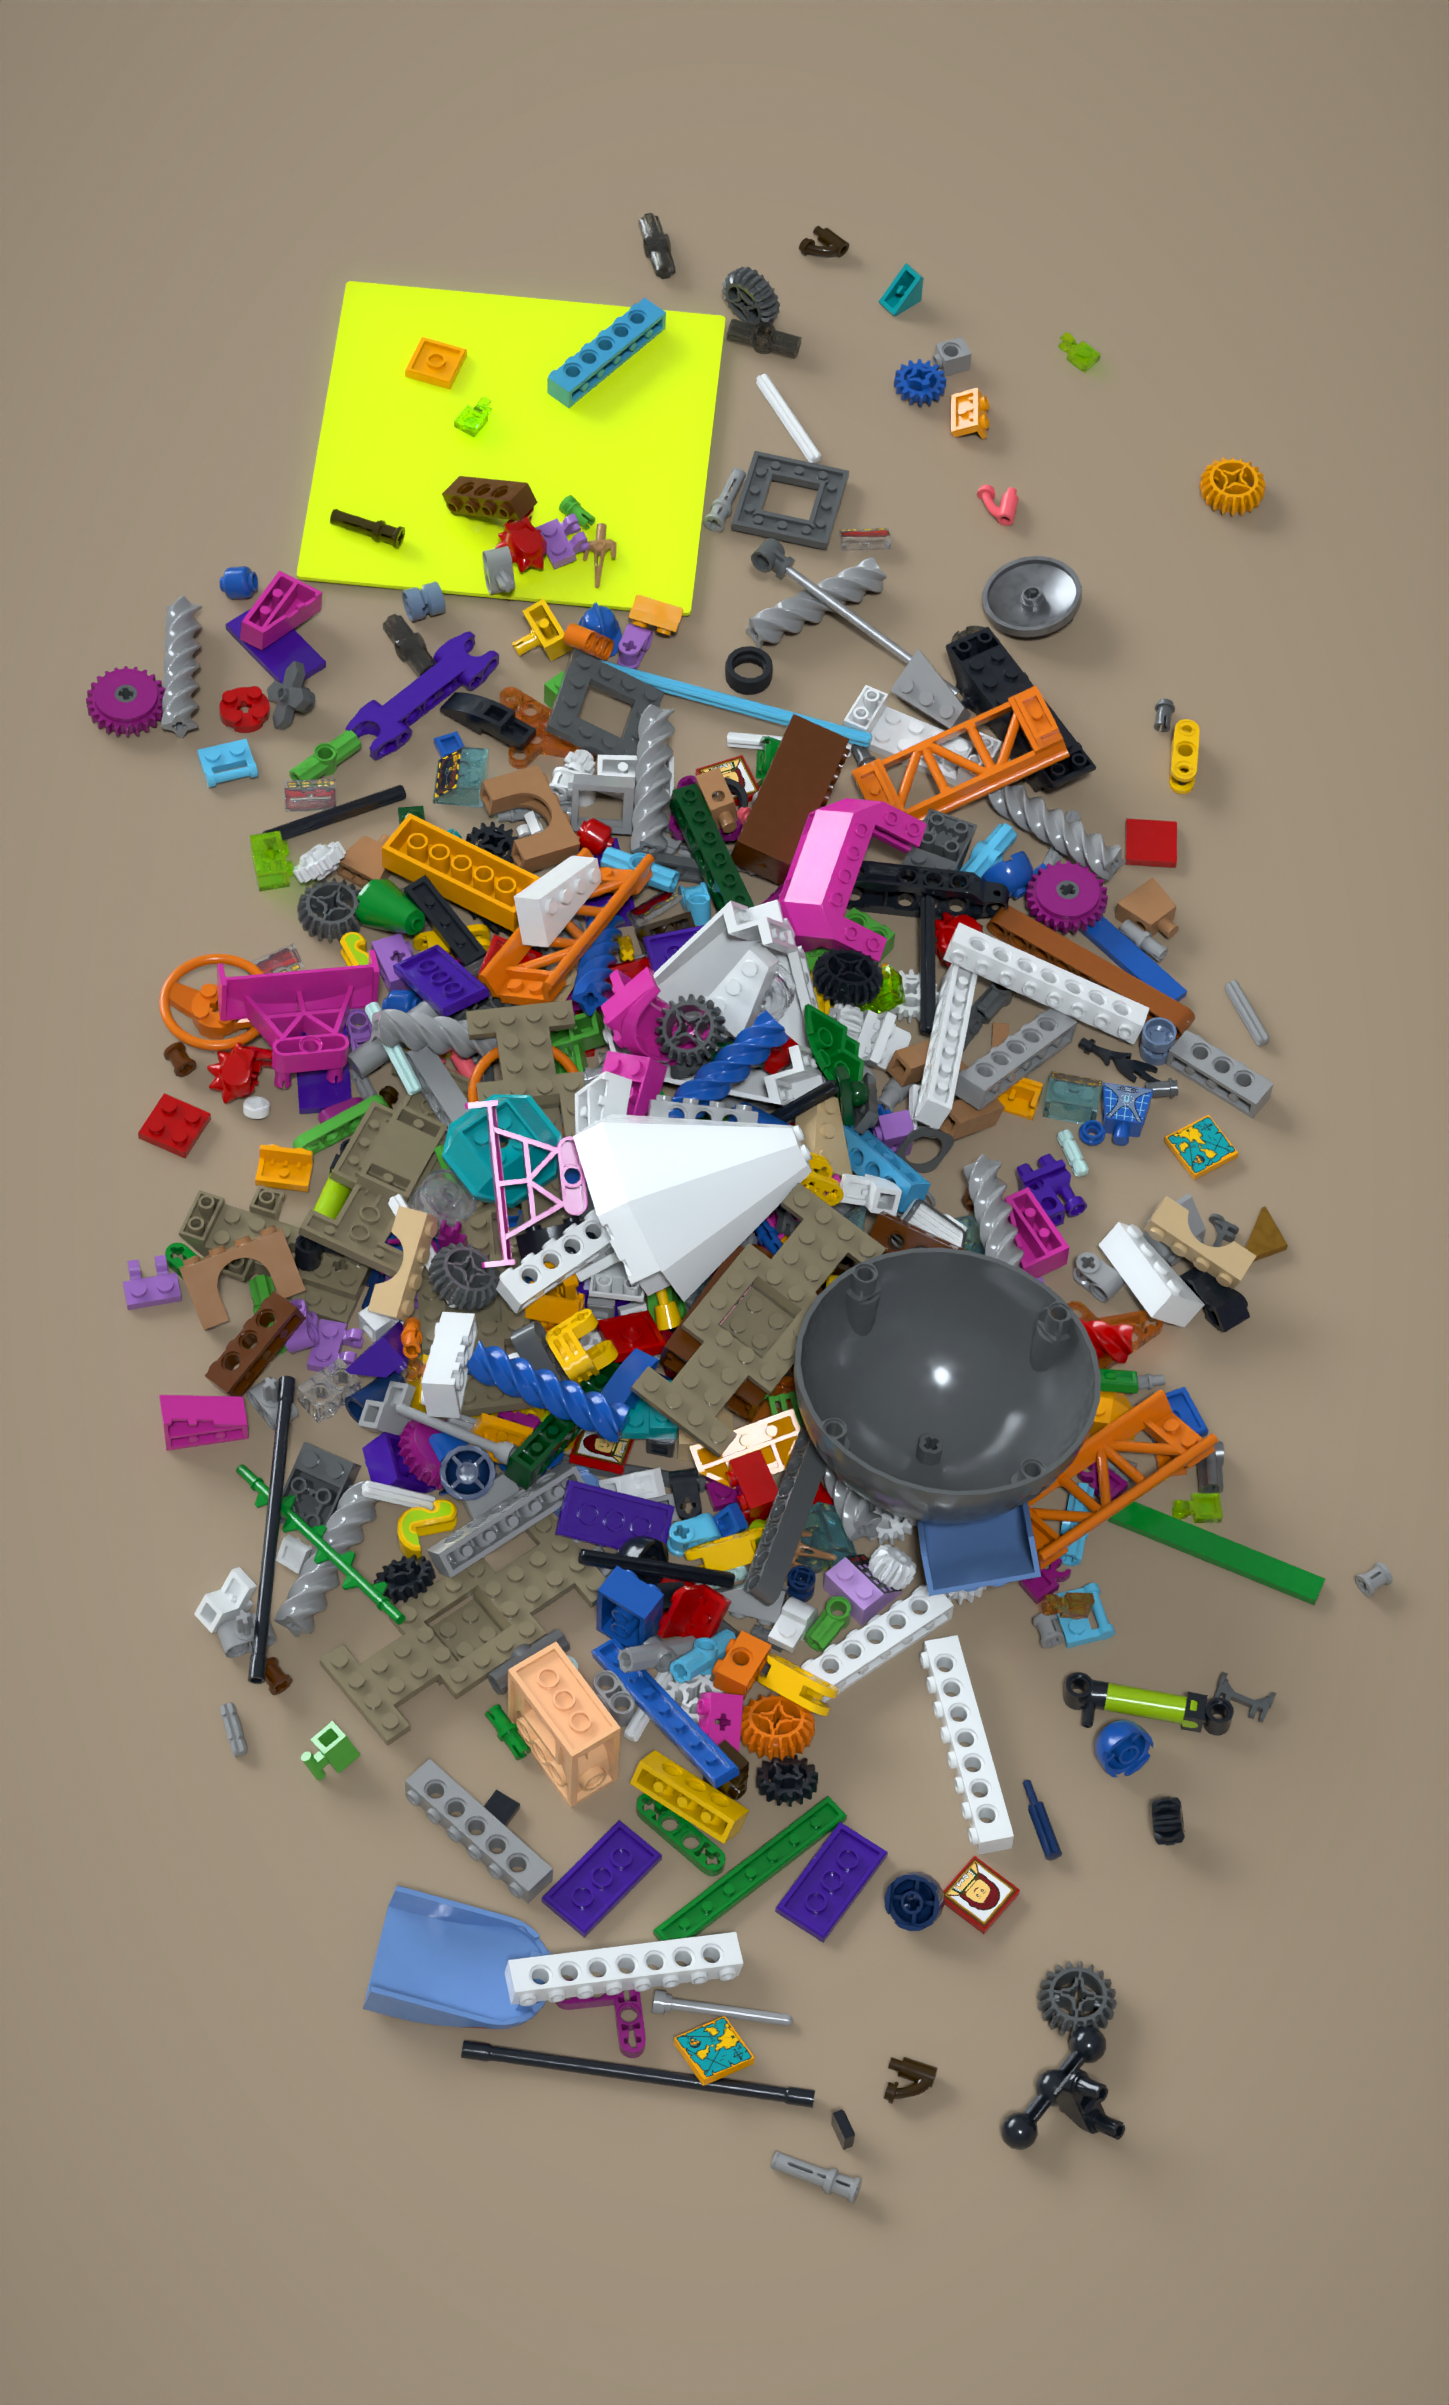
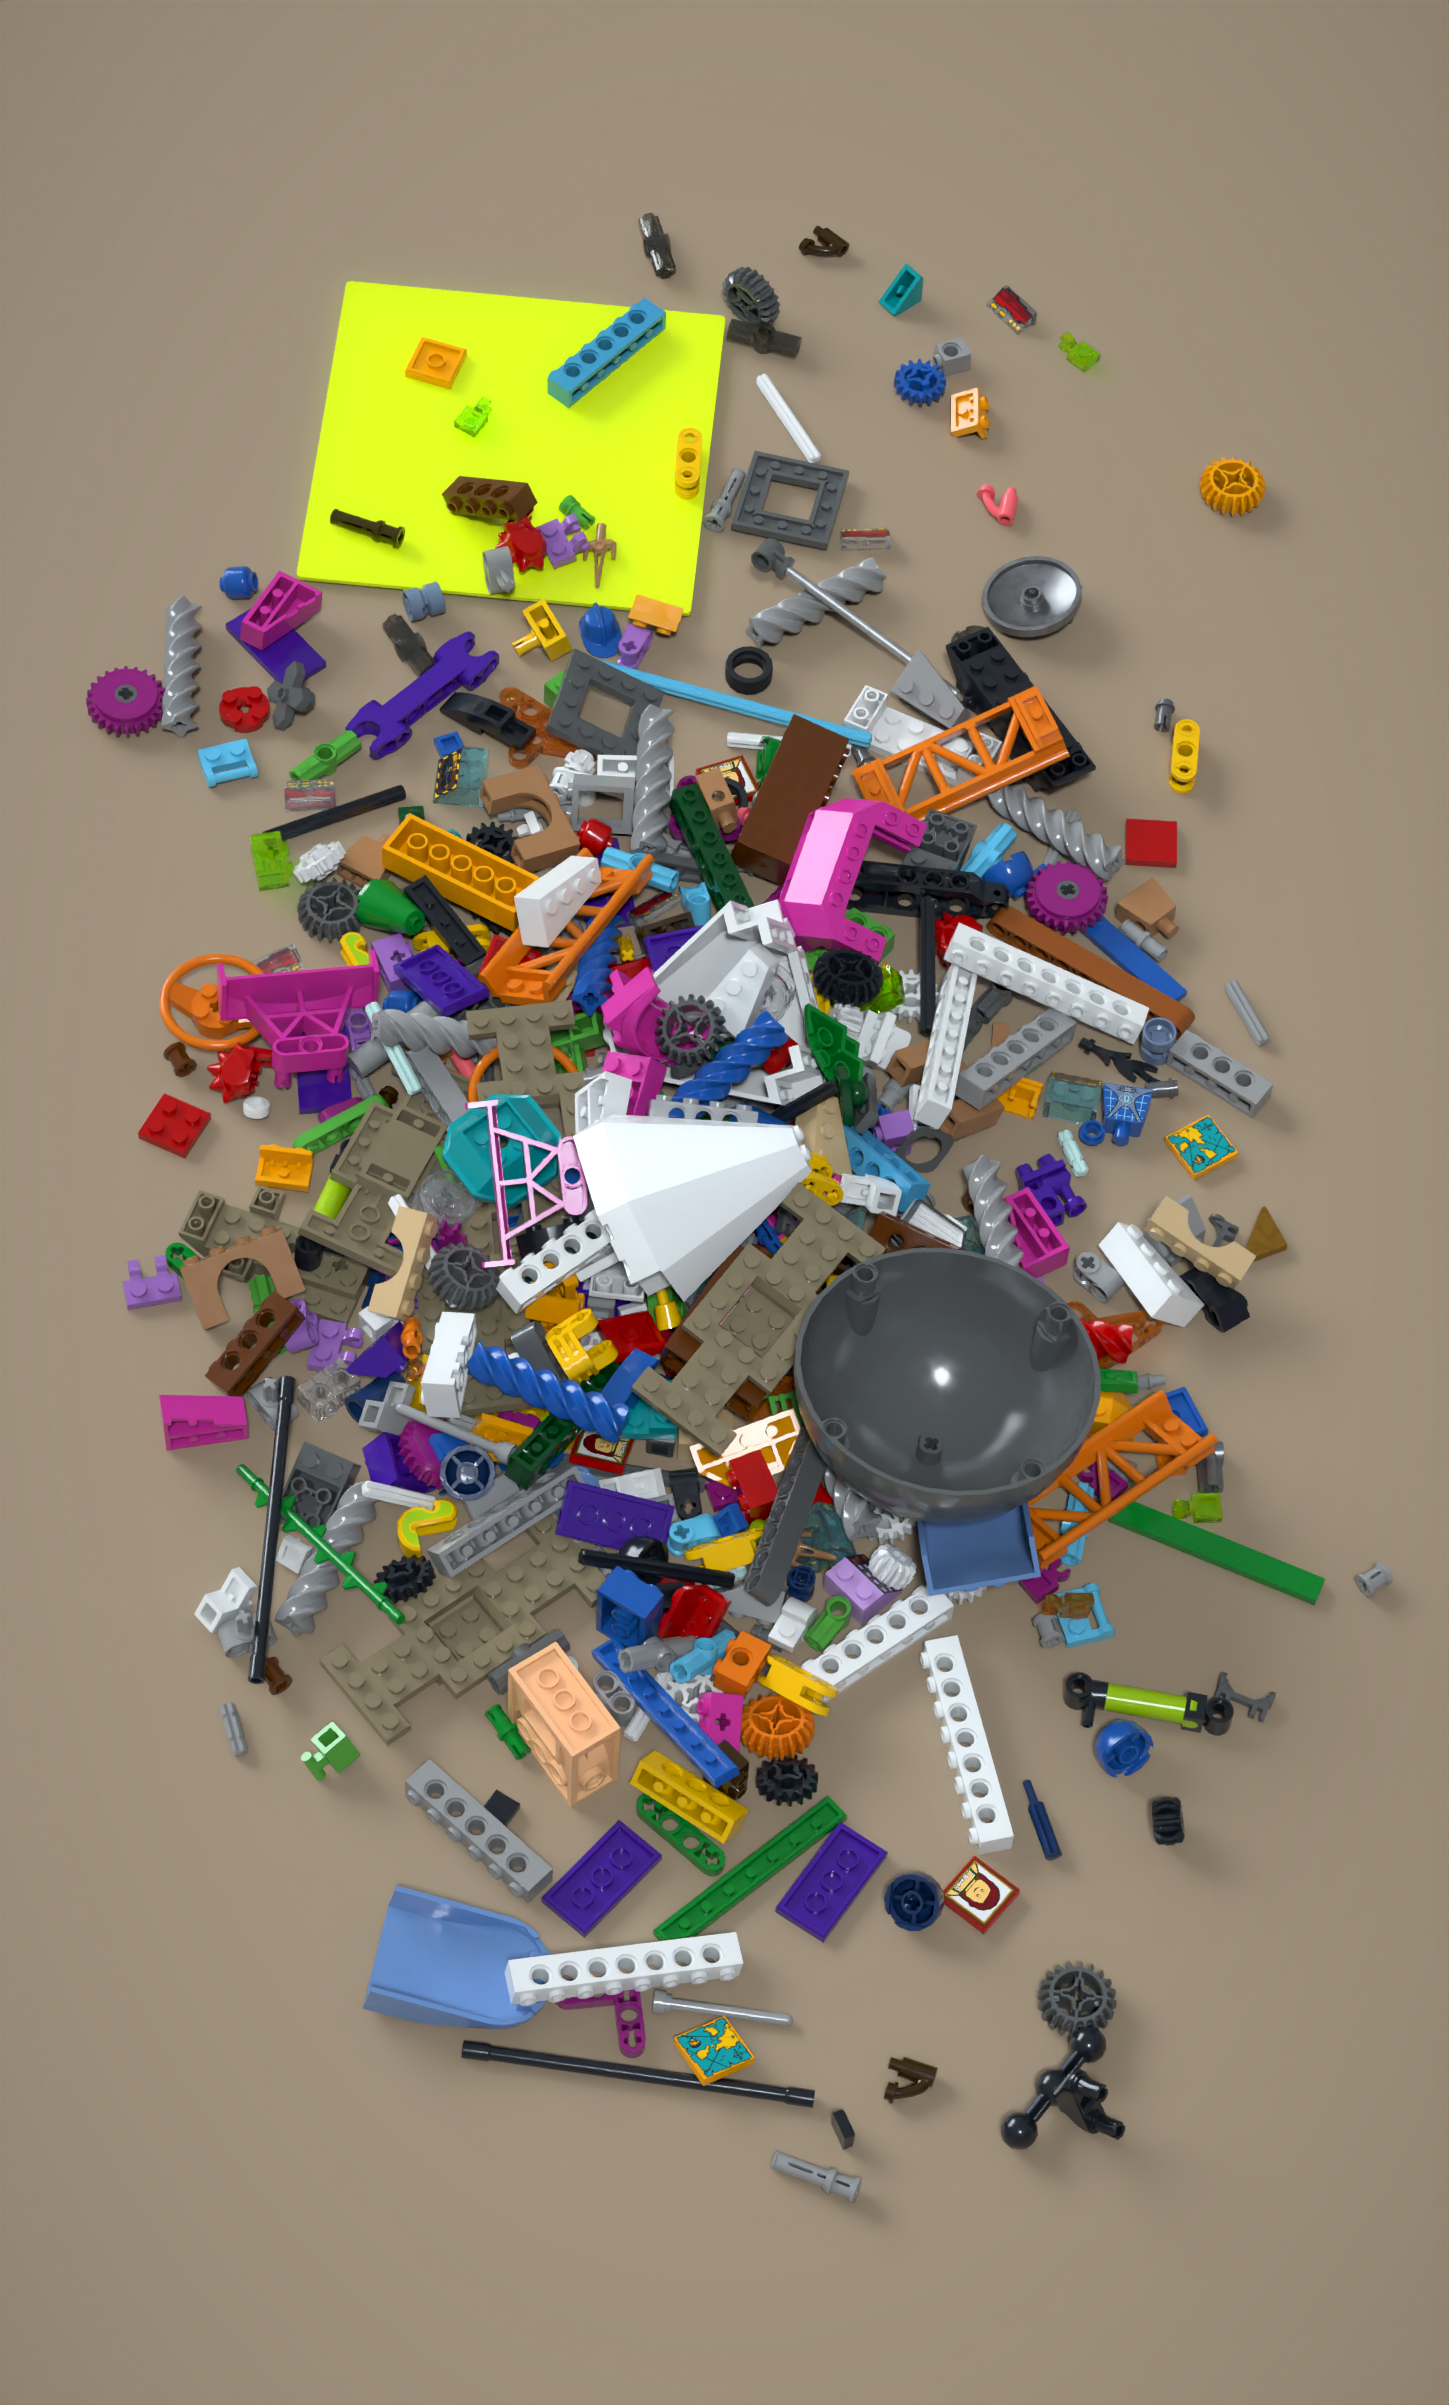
orange beam [563,623,614,660] -> none
none -> yellow piece [675,427,702,499]
none -> slope [987,285,1037,335]

